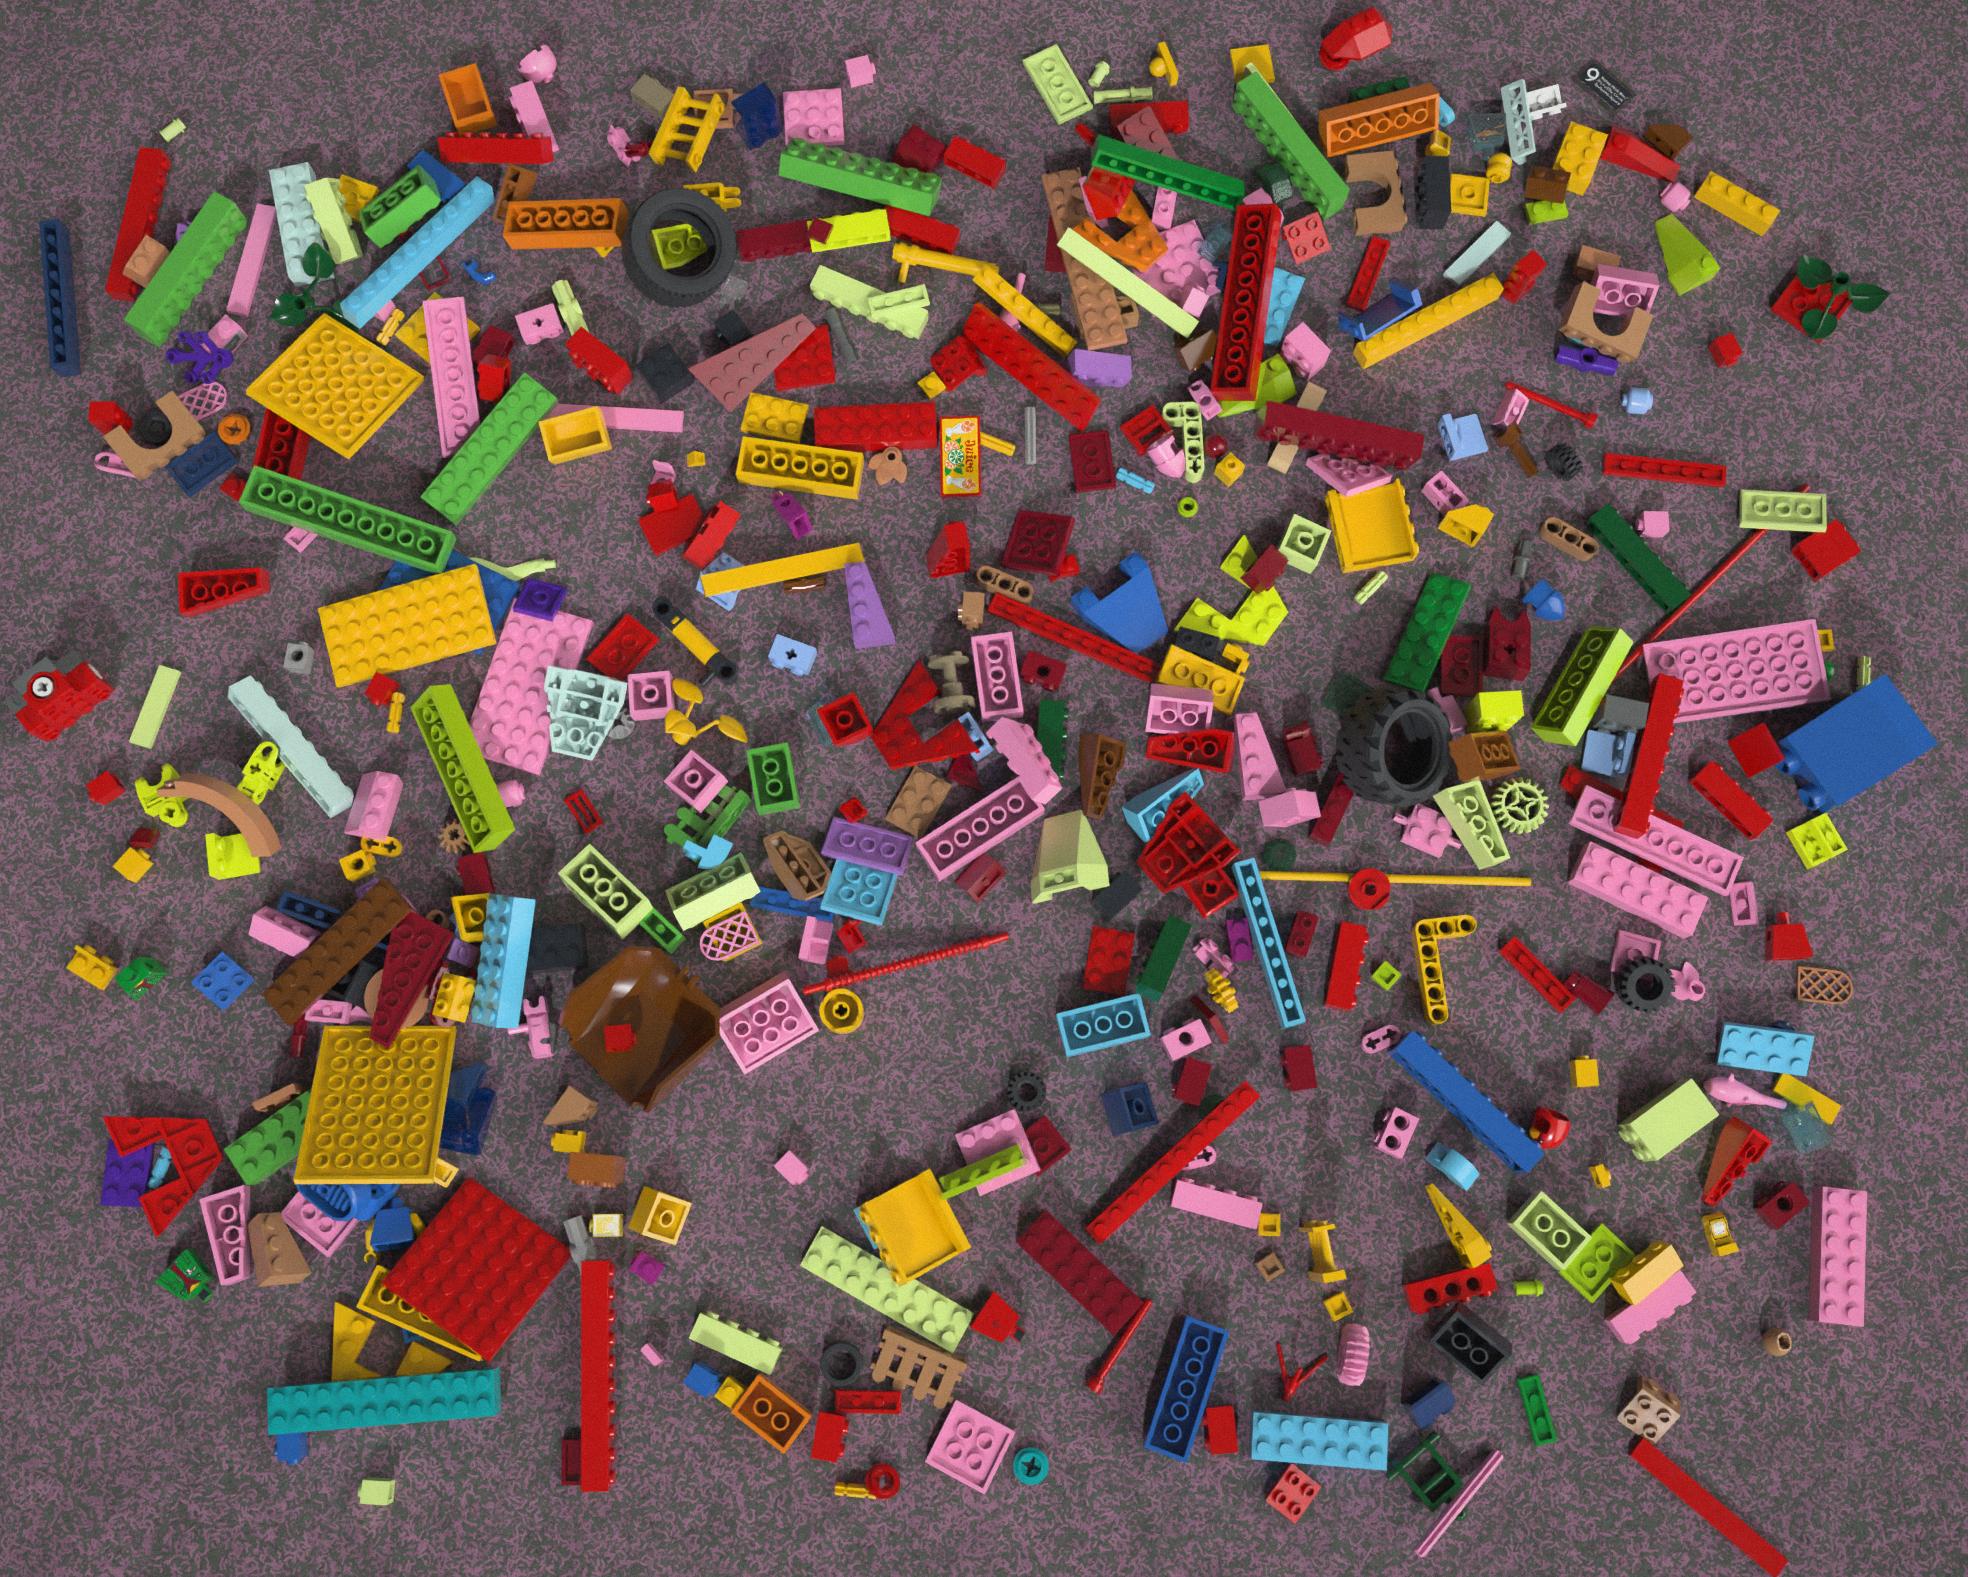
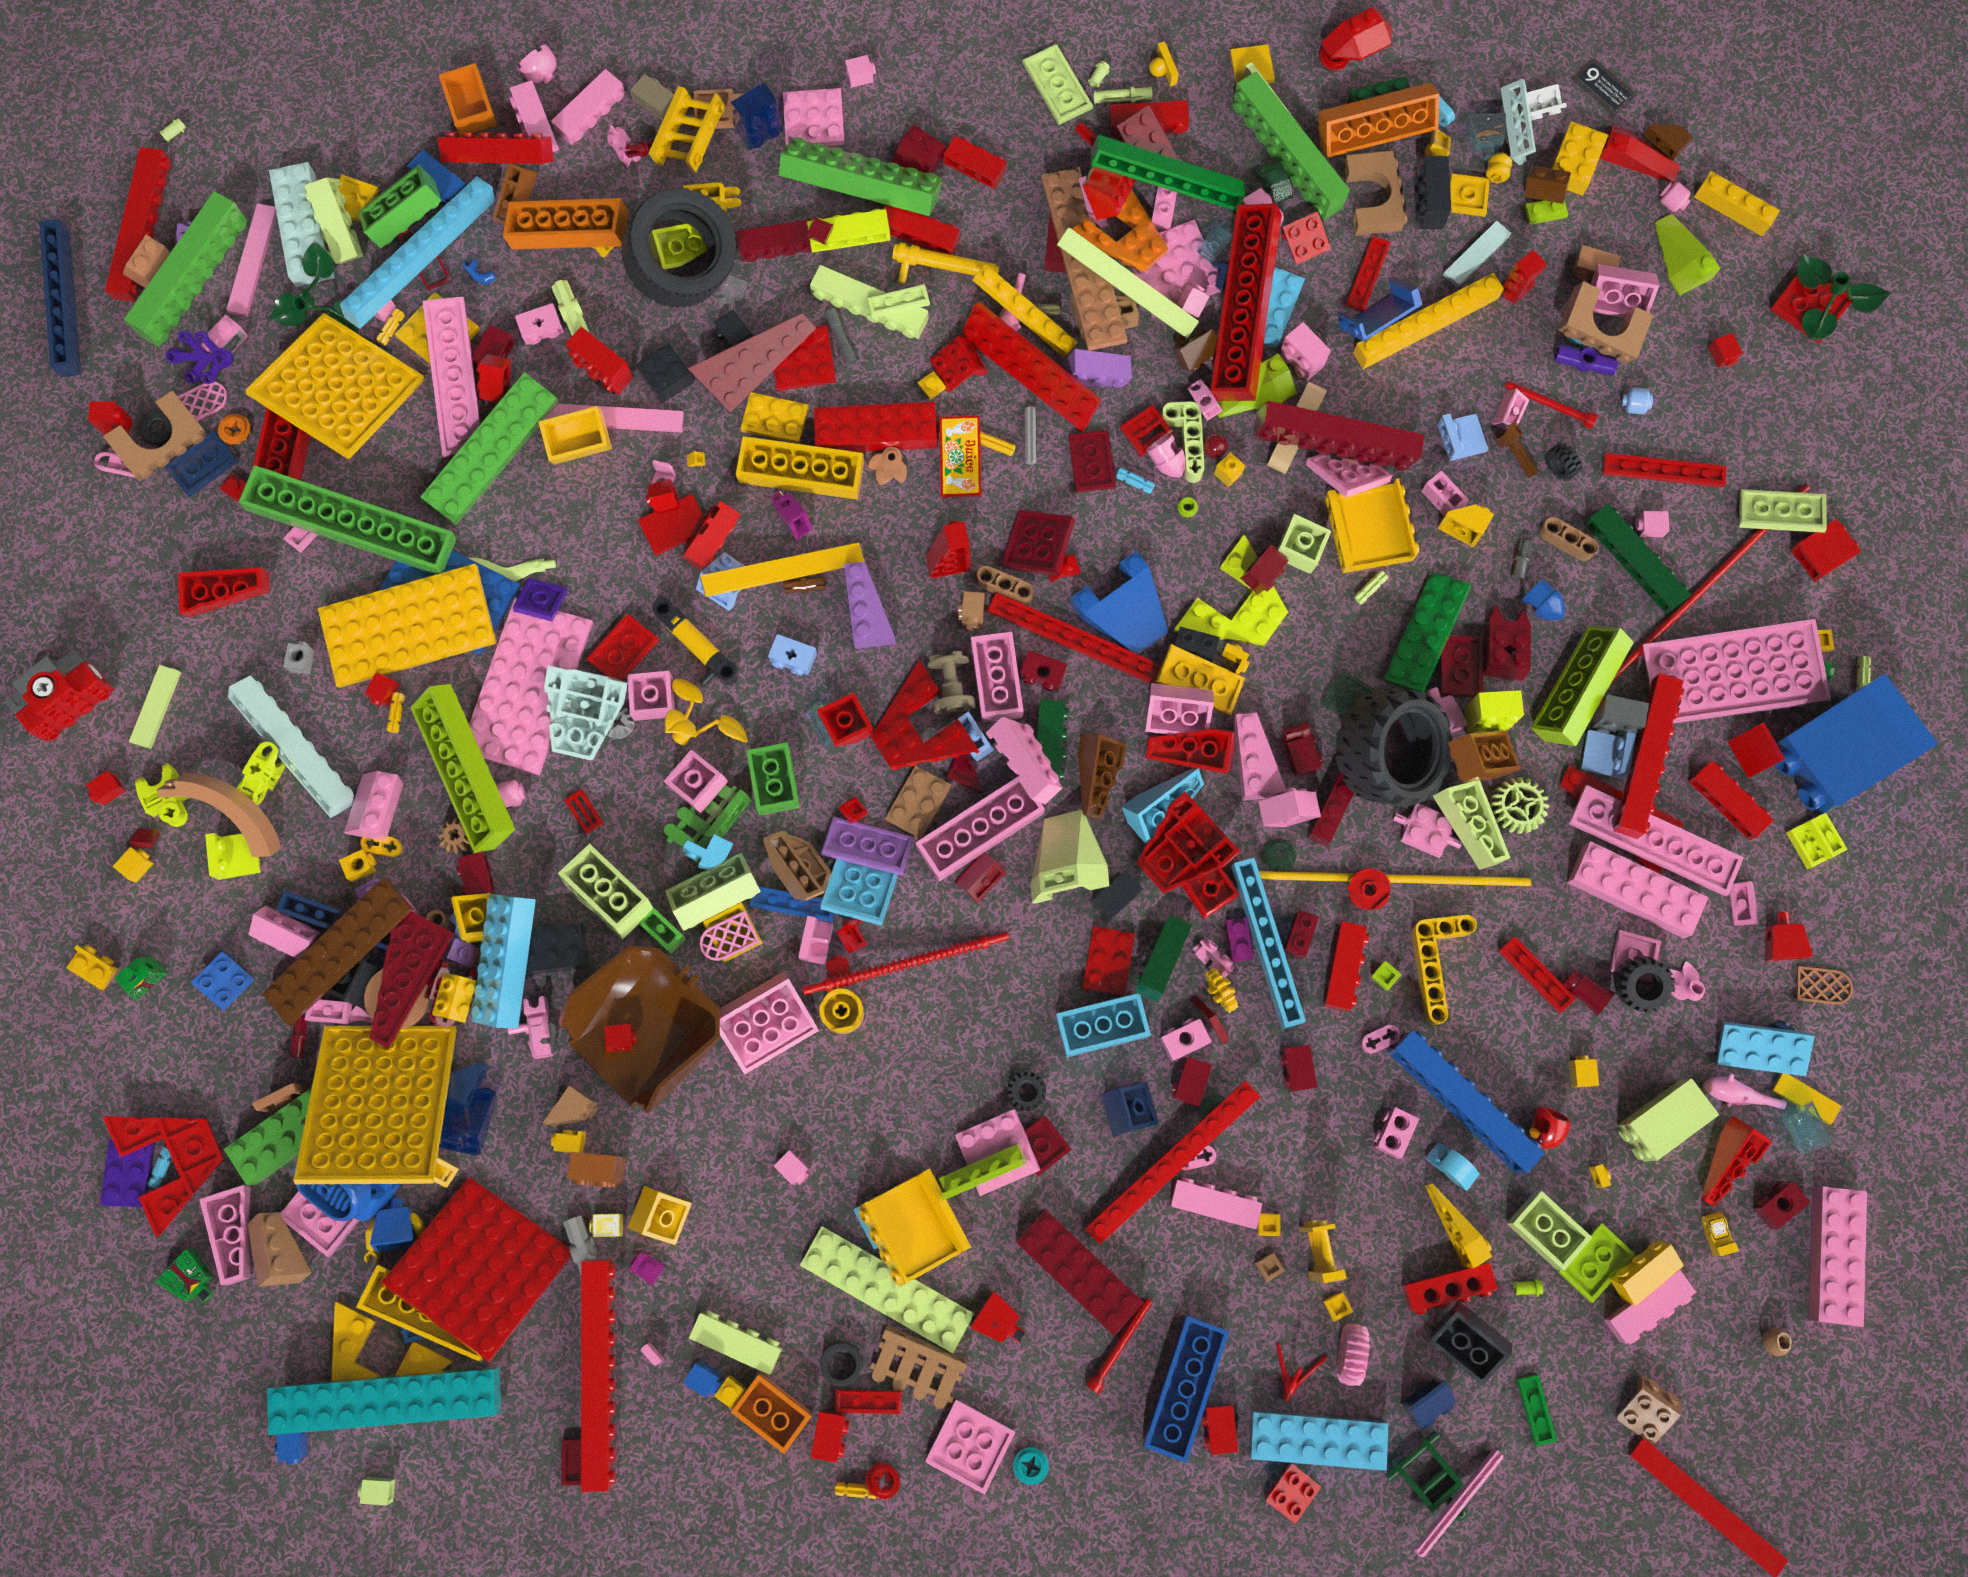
none -> bright pink brick [551,69,625,145]

